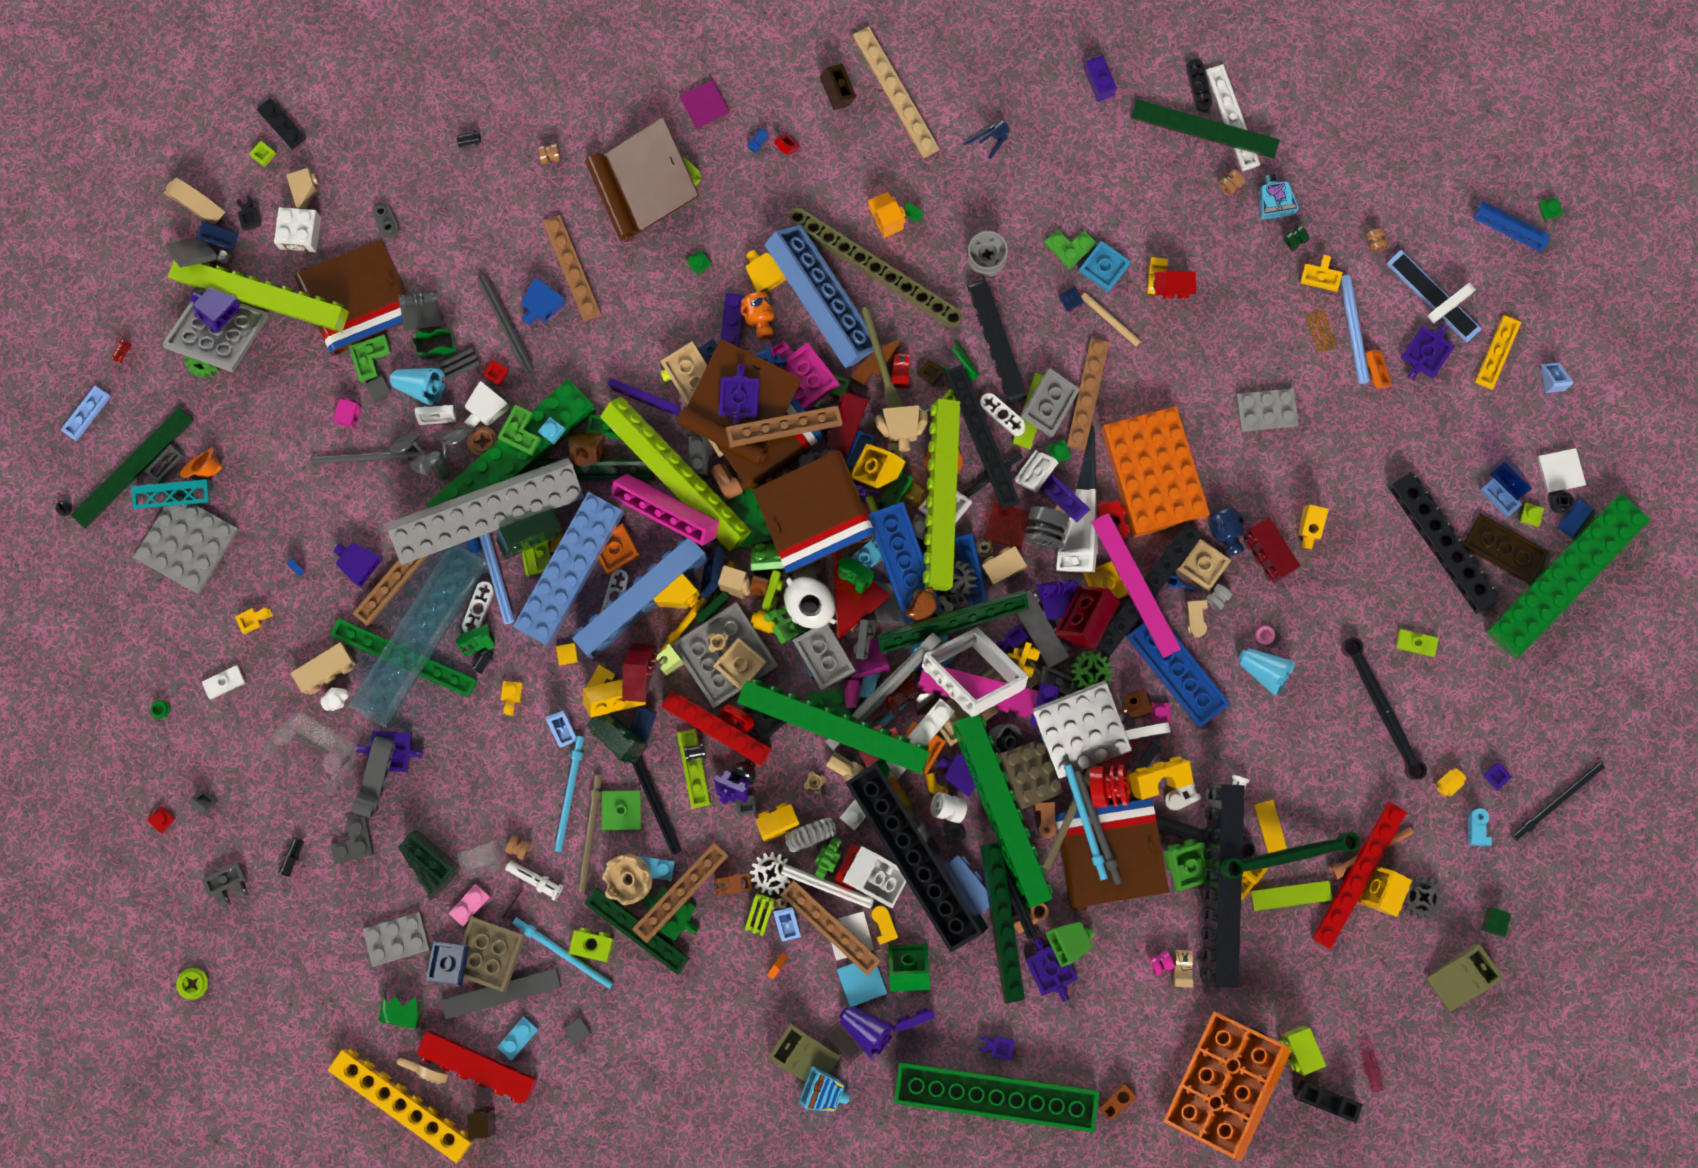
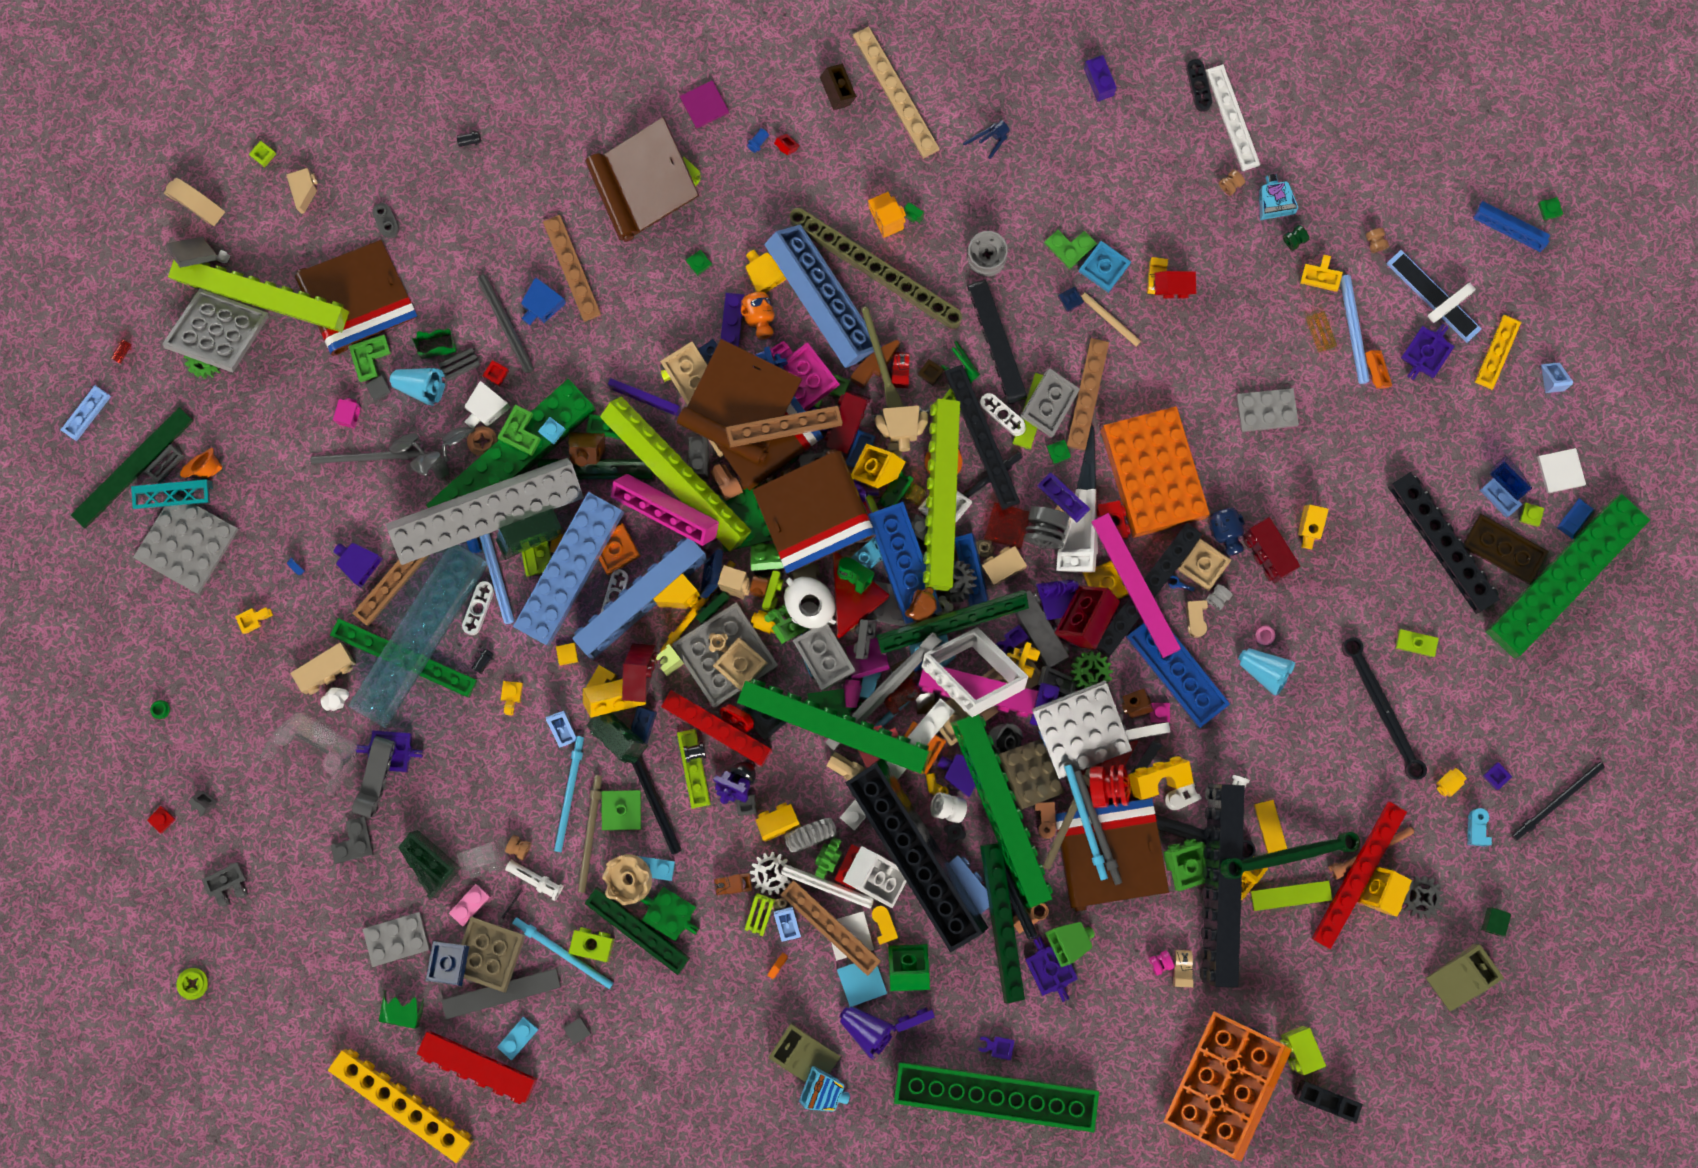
black hinge [55,501,72,516] -> none
torso [190,288,240,333] -> none
dark blue plate [196,221,239,251] -> none
white plate [202,665,246,700] -> none
black plate [237,196,262,231] -> none
black plate [256,98,306,150] -> none
white brick [274,207,321,252] -> none
black axle [278,837,304,877] -> none
tan piece [397,1057,449,1084] -> none
dark grey hinge [398,291,442,331] -> none
white plate [415,405,457,425] -> none
green leg [456,624,495,656] -> none
dark brown brick [468,1106,496,1139] -> none
medium nougat wheel [538,143,561,164] -> none
medium nougat plate [632,843,728,943] -> none
dark purple plate [719,364,760,425] -> none
tan plate [804,771,826,794] -> none
clear smoke tile [824,1020,864,1064] -> none
white plate [1014,450,1058,493] -> none
dark orange leg [1098,1082,1137,1121] -> none
dark green tile [1131,100,1280,159] -> none
clear pink pin [1361,1049,1384,1093] -> none
black wheel [1549,491,1574,513] -> none

